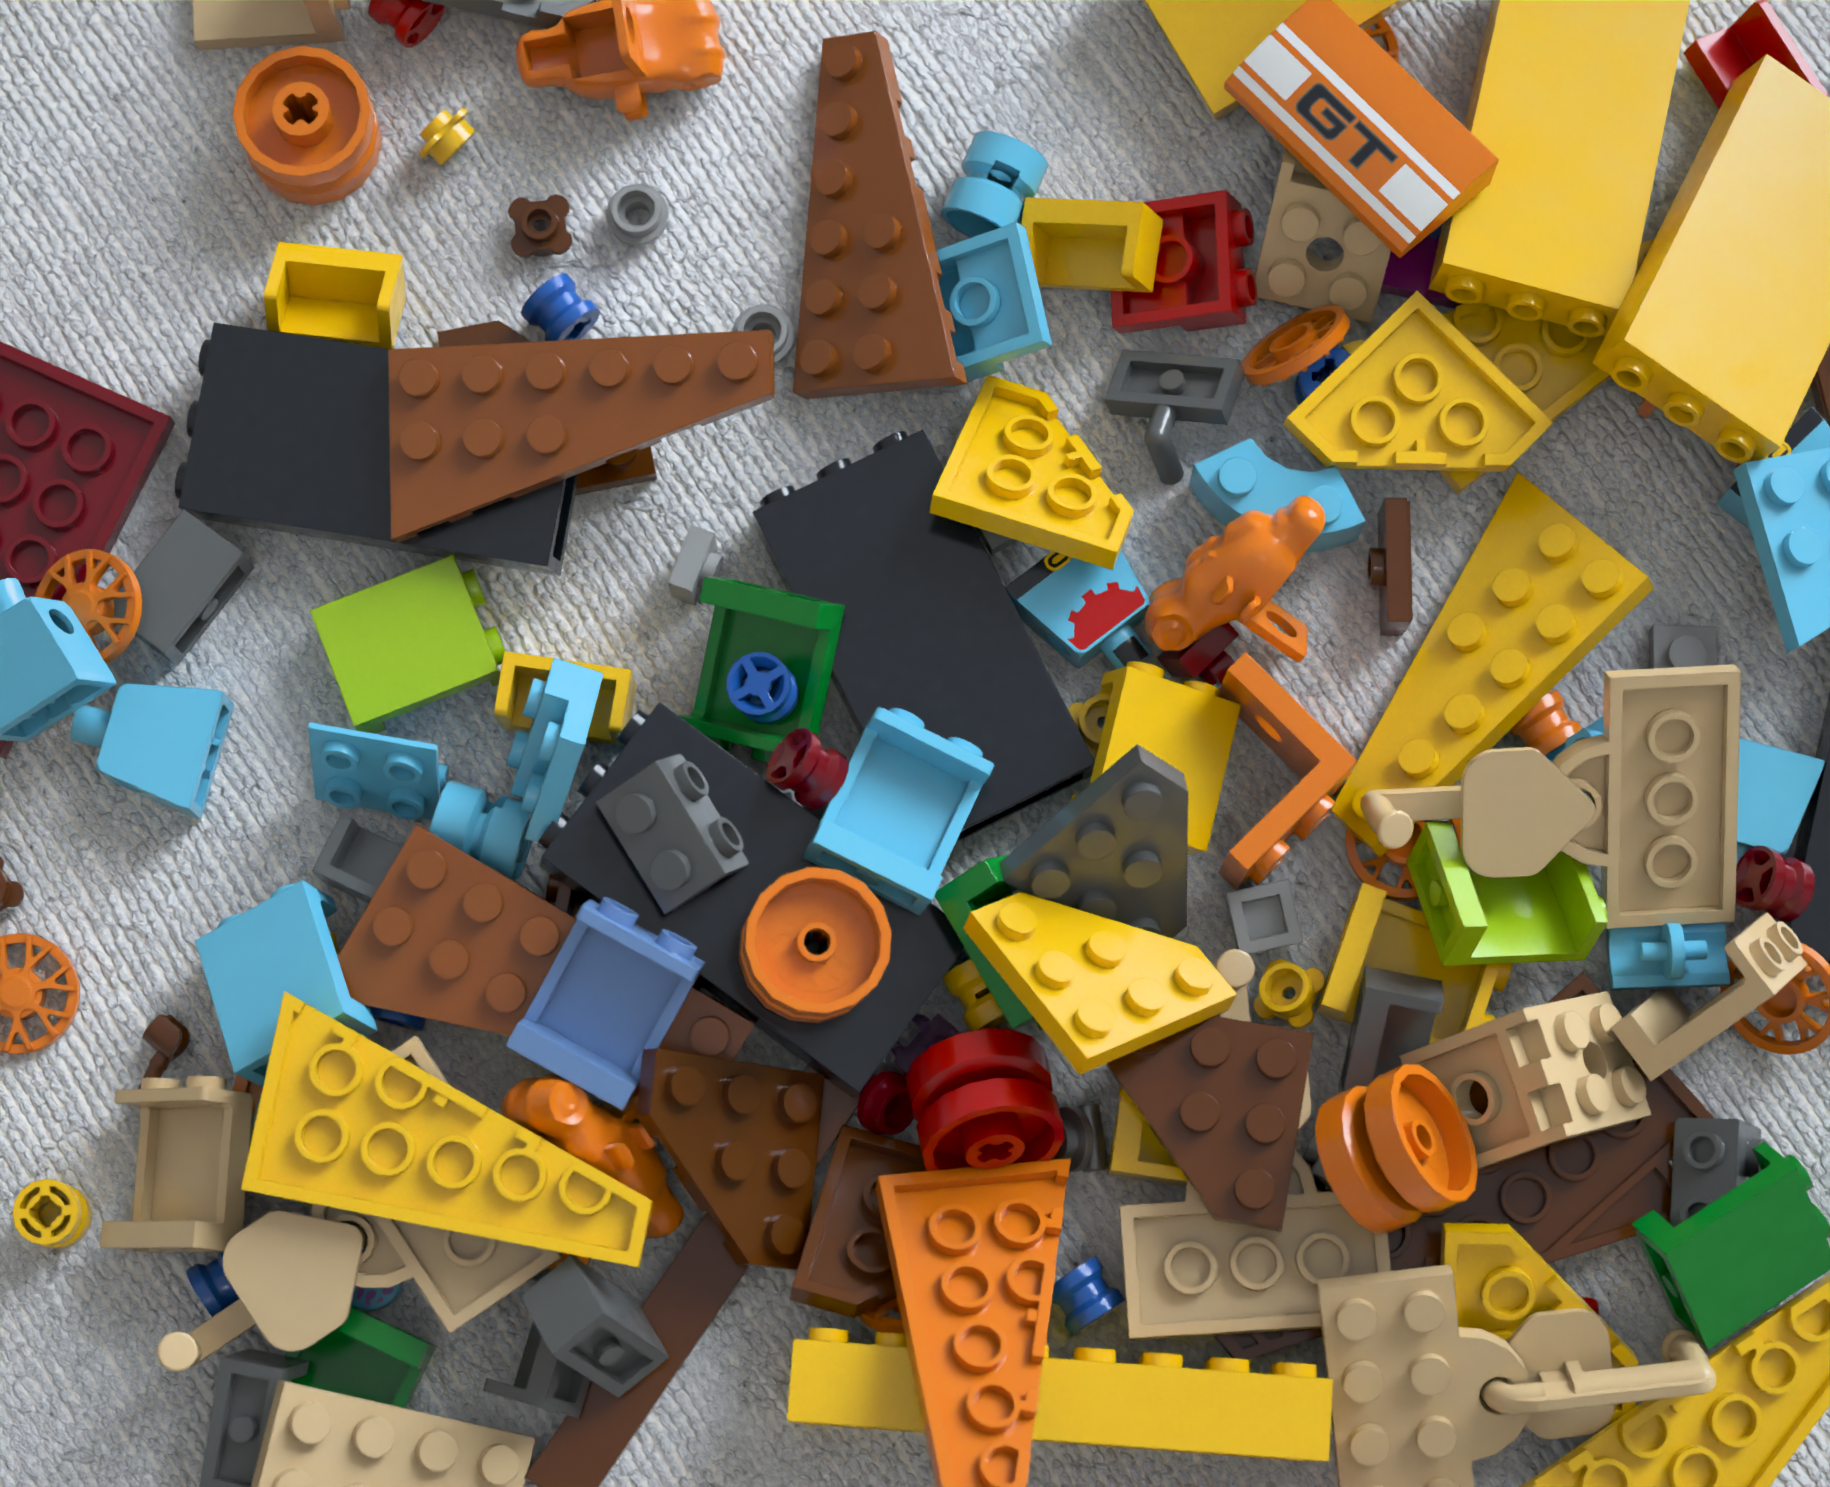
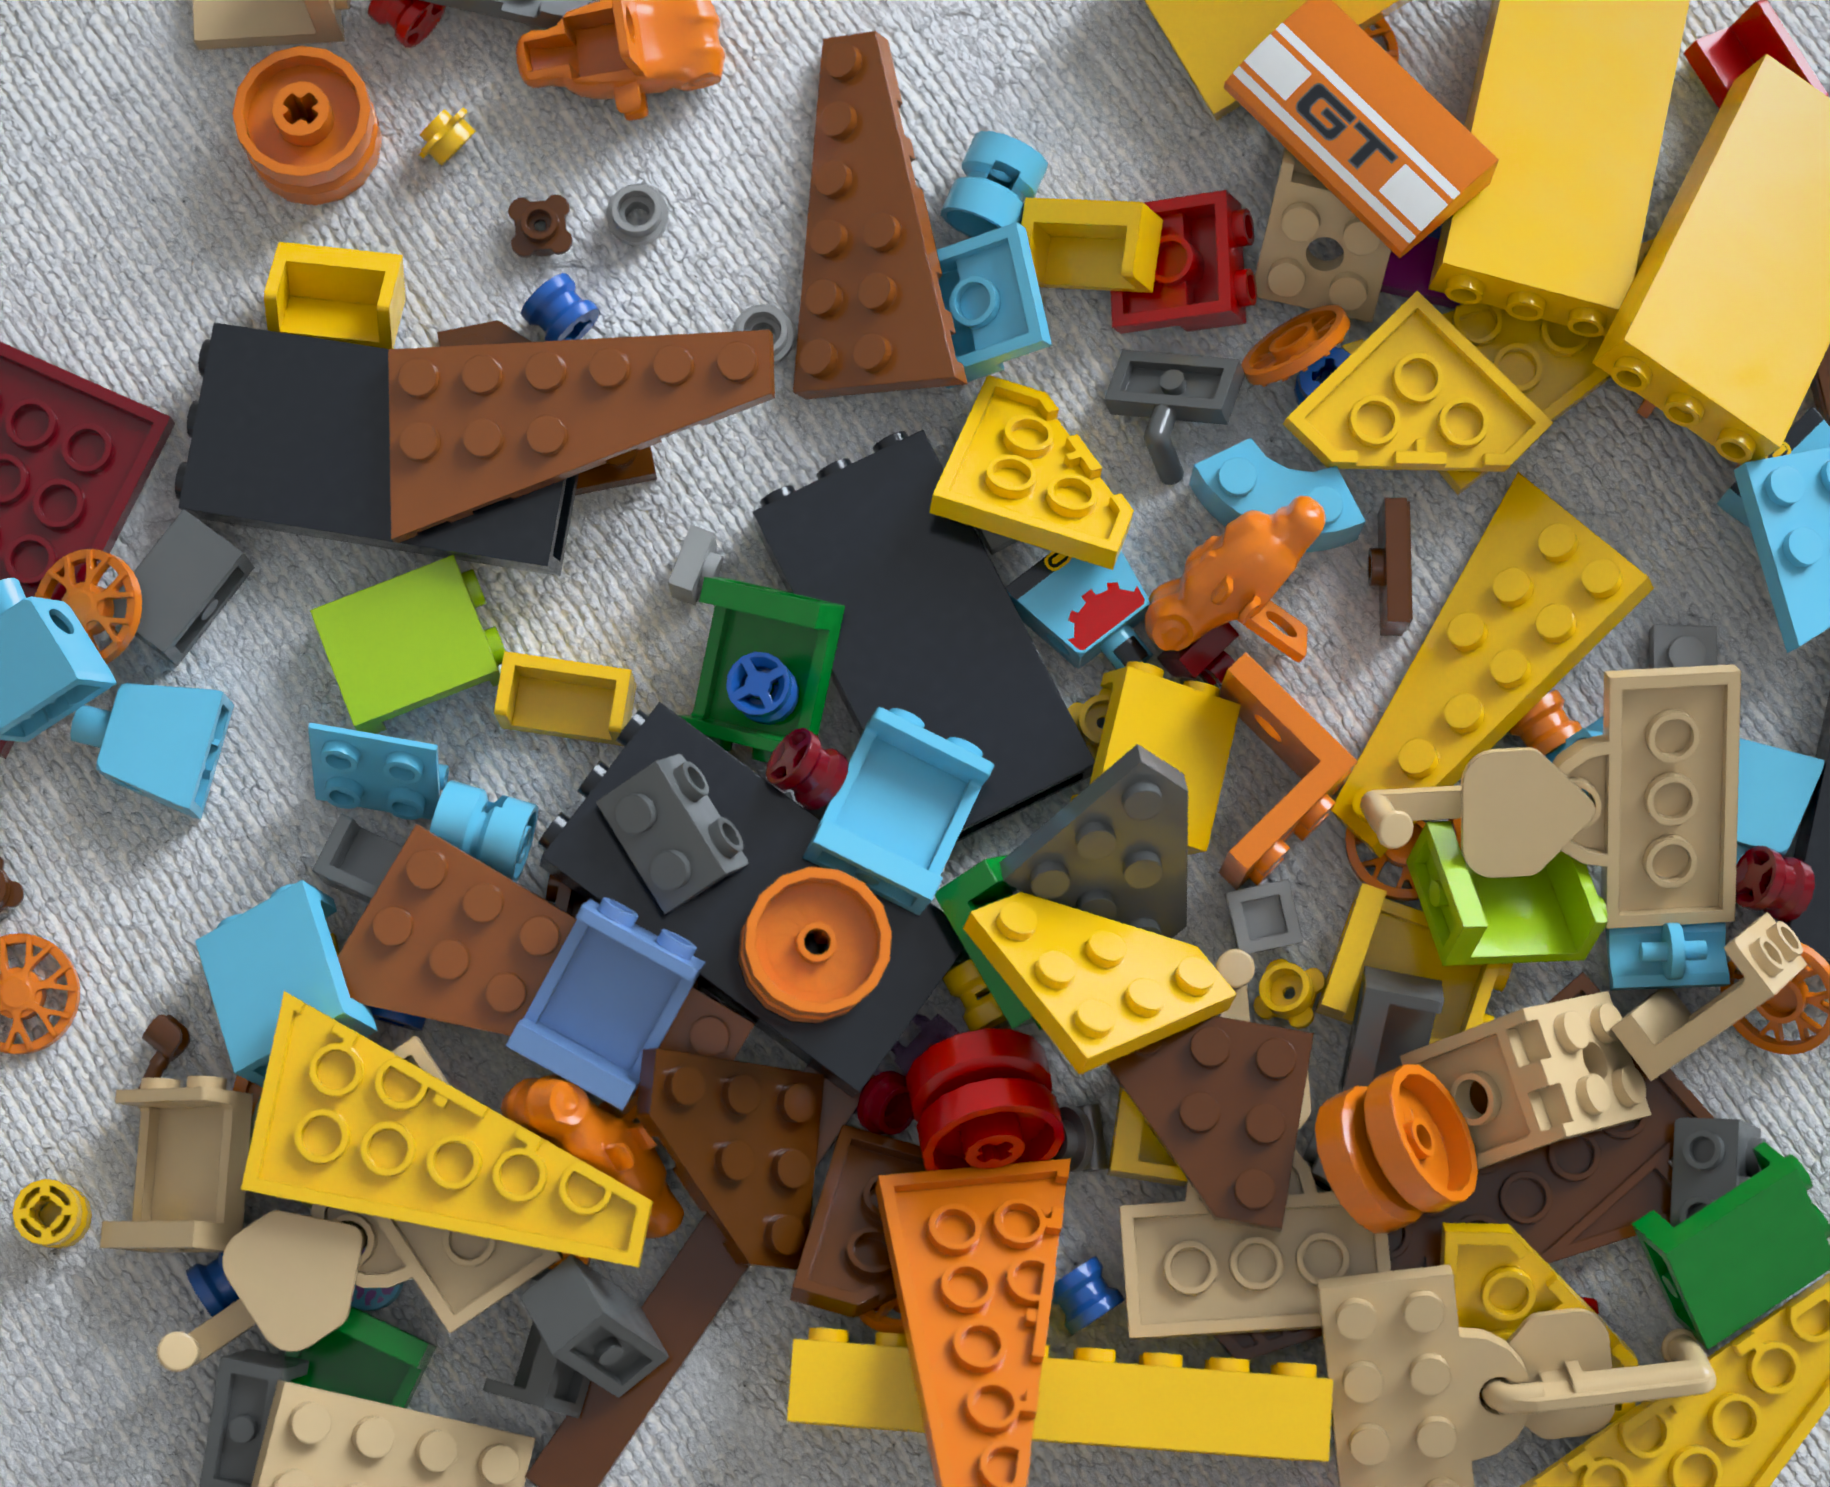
medium azure plate [506,658,603,842] -> none

